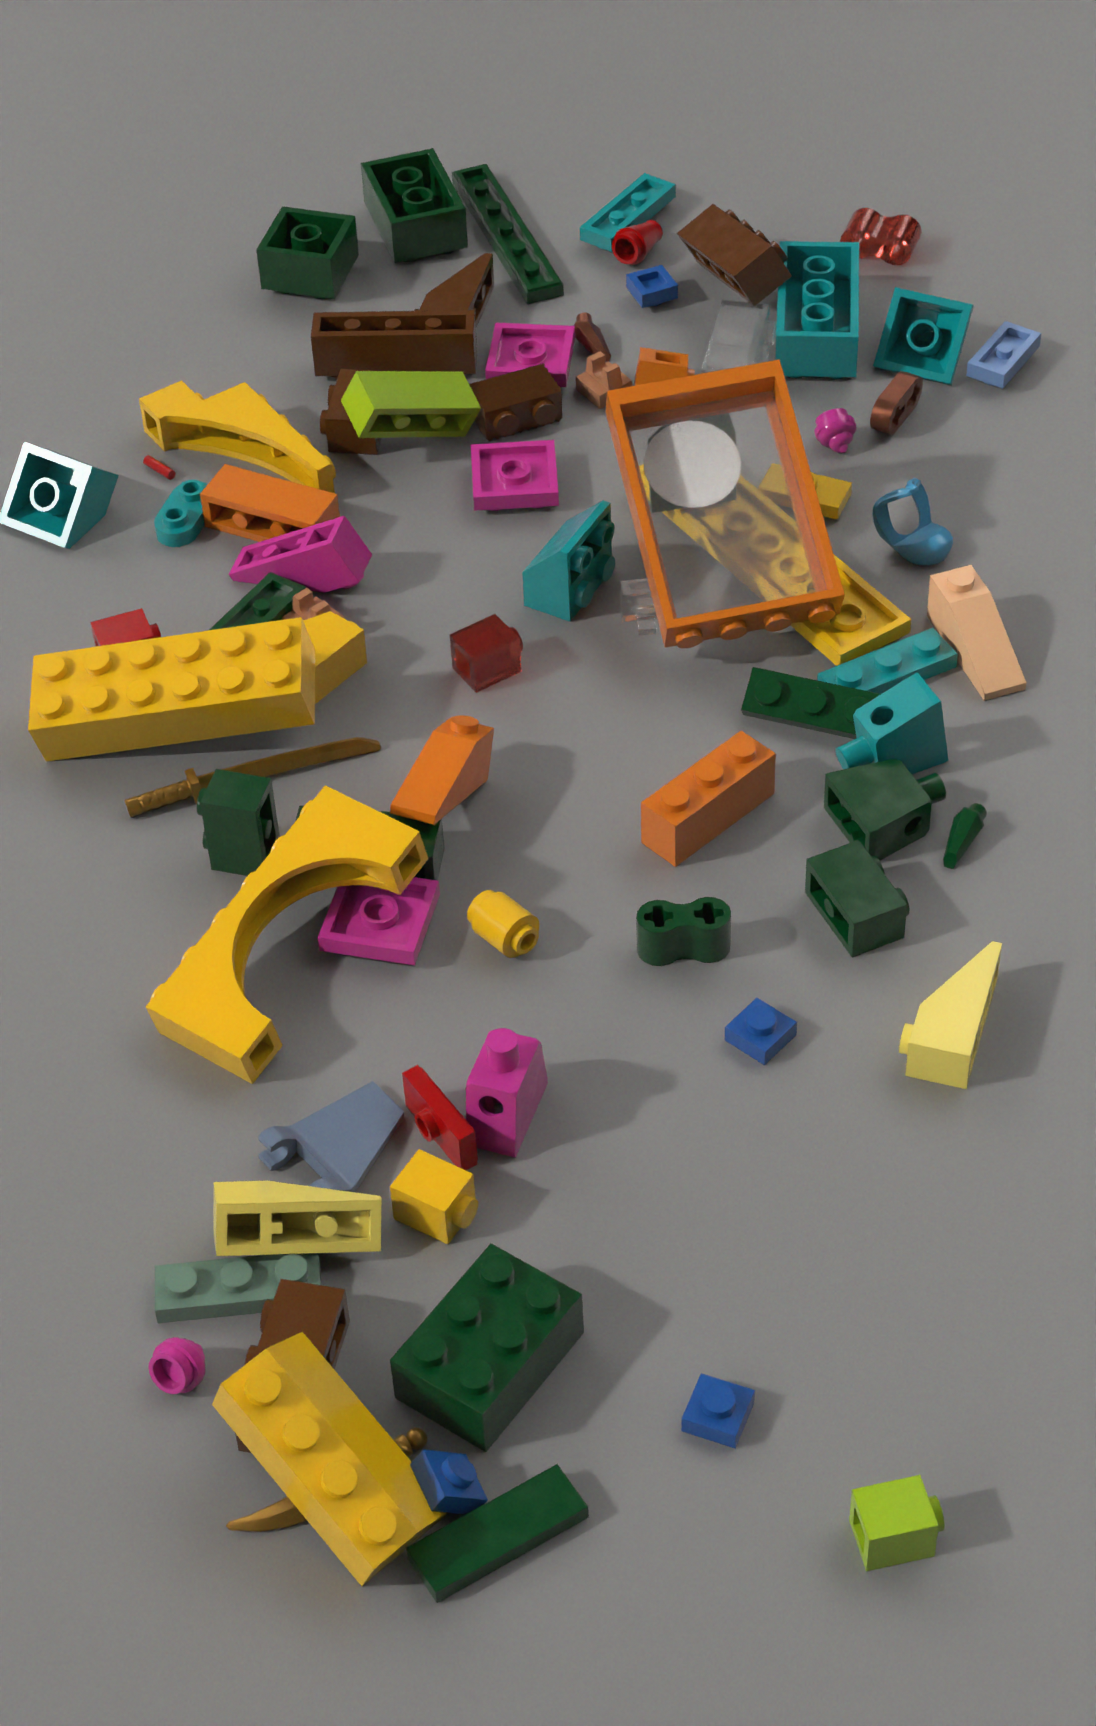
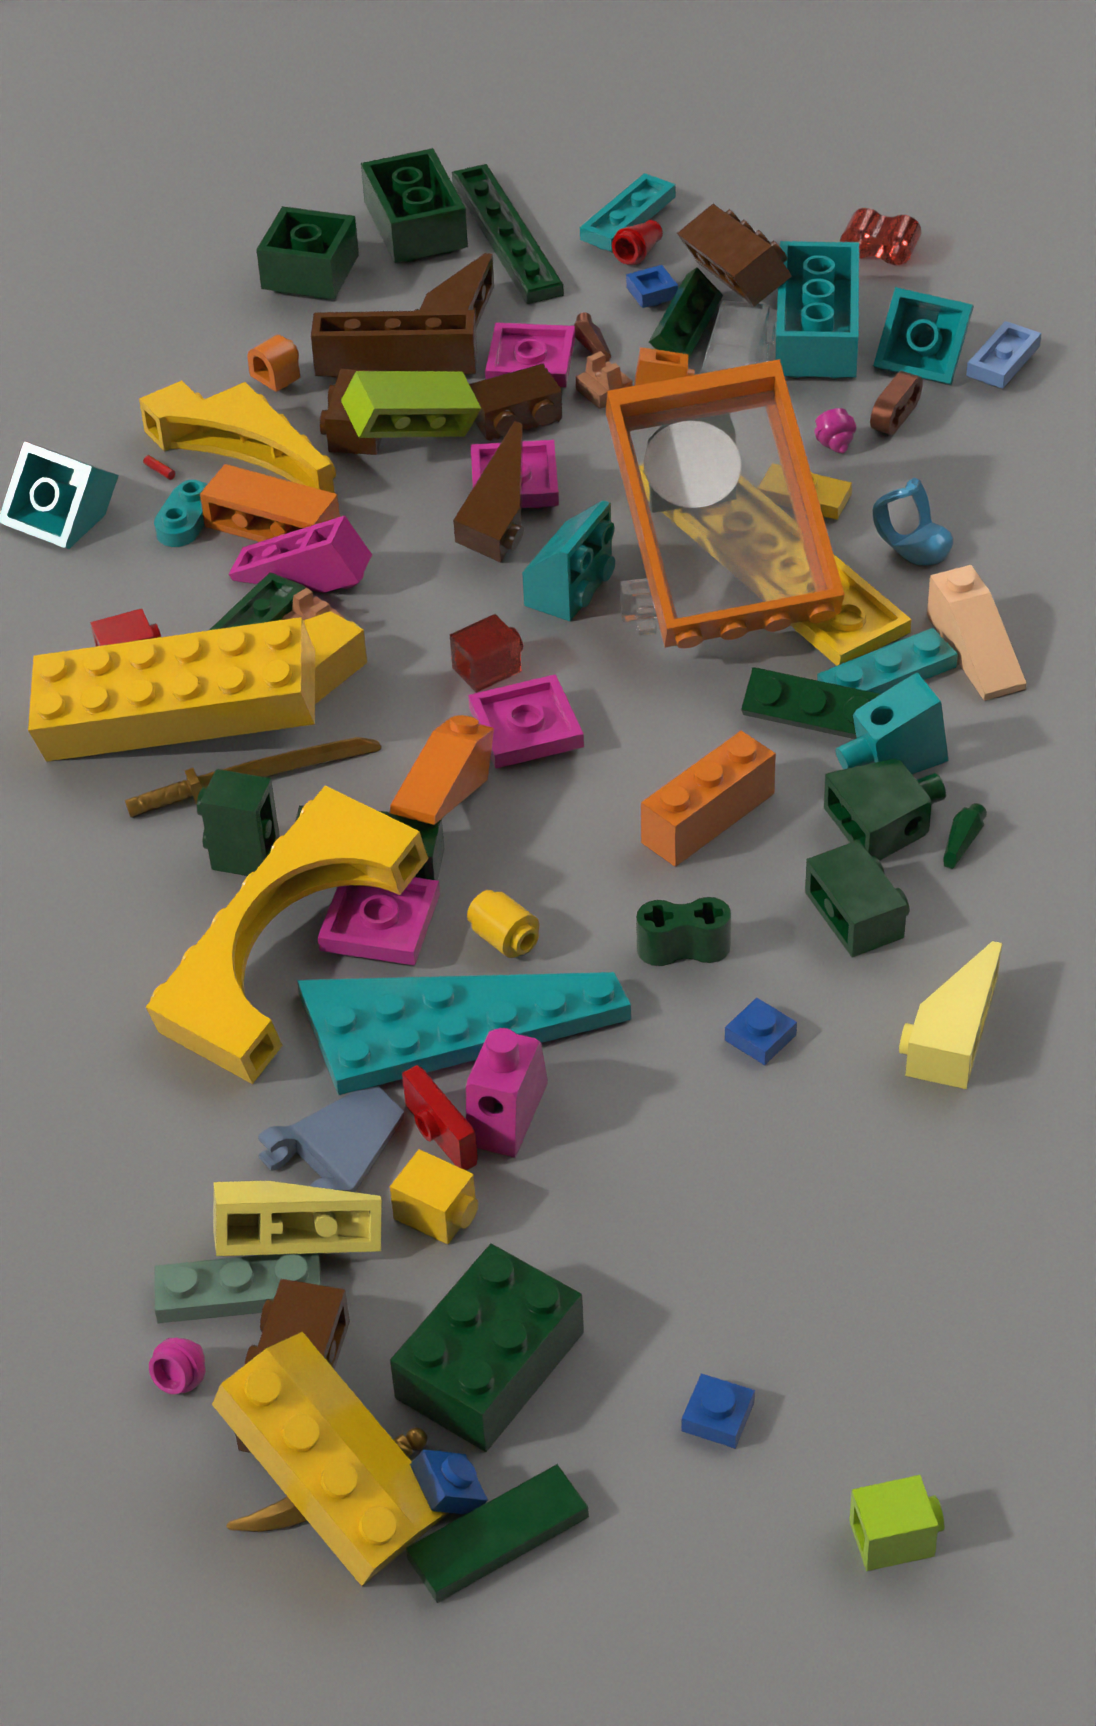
none -> orange plate [247,335,300,392]
none -> teal wing [297,972,631,1095]
none -> reddish brown slope [453,421,524,563]
none -> dark pink plate [468,674,584,769]
none -> dark green plate [649,267,723,359]

